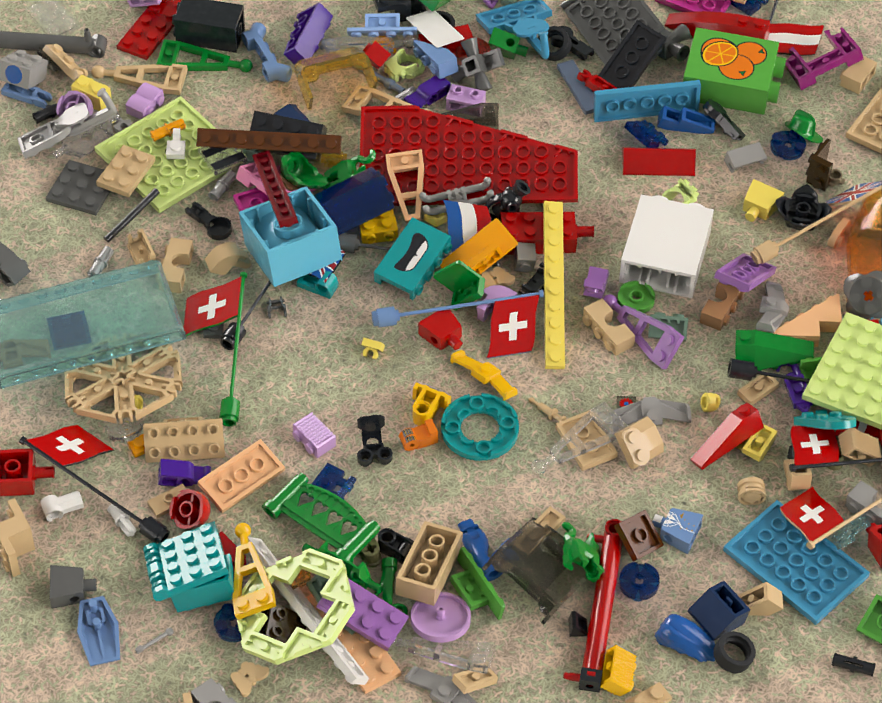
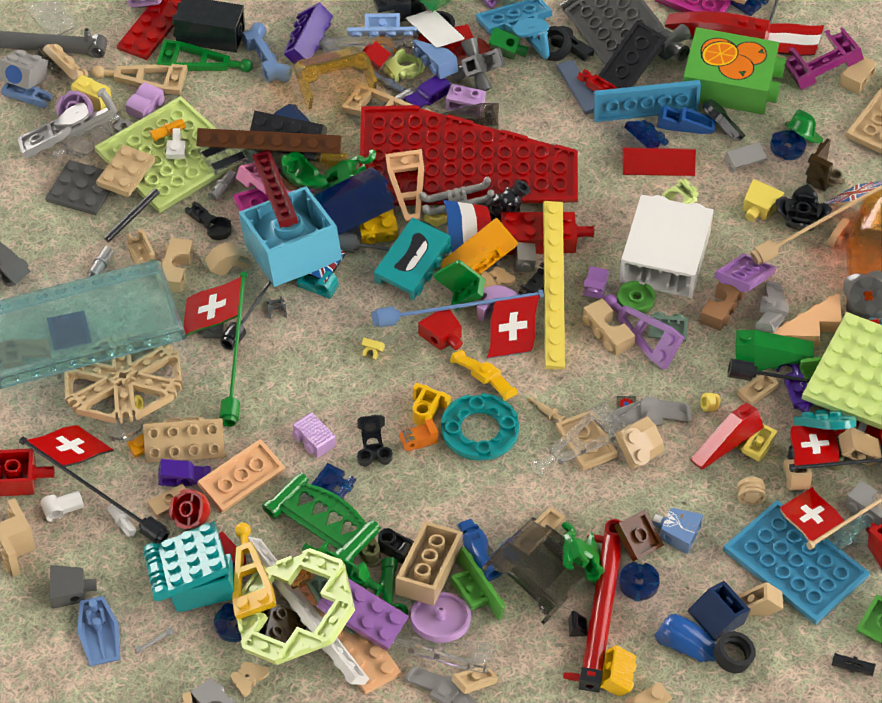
black pin [32,103,57,124] -> none

